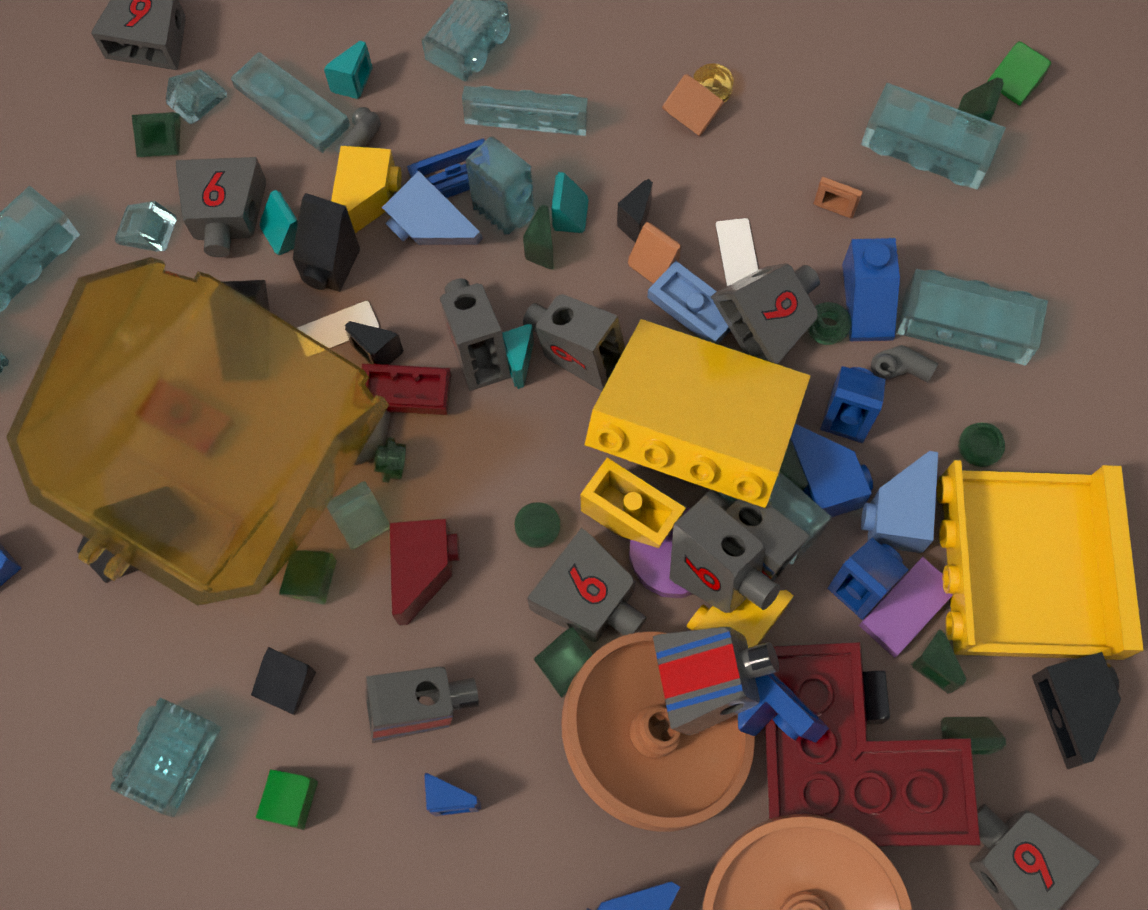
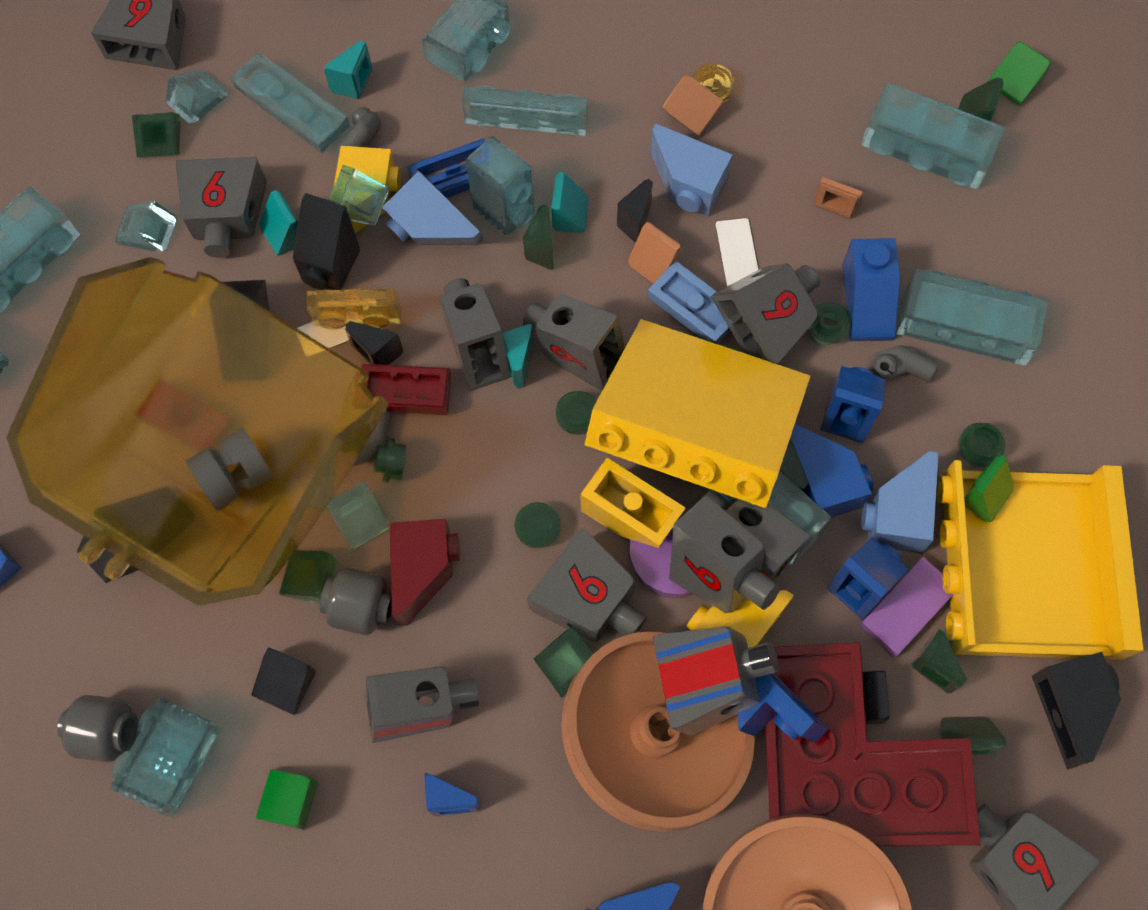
none -> dark grey head [57,695,138,762]
none -> dark grey wheel [185,427,274,512]
none -> clear yellow plate [306,288,401,329]
none -> dark grey head [320,568,392,635]
none -> clear light blue slope [329,165,389,226]
none -> clear green plate [556,391,597,435]
none -> medium blue slope [650,123,733,216]
none -> green slope [964,455,1014,522]

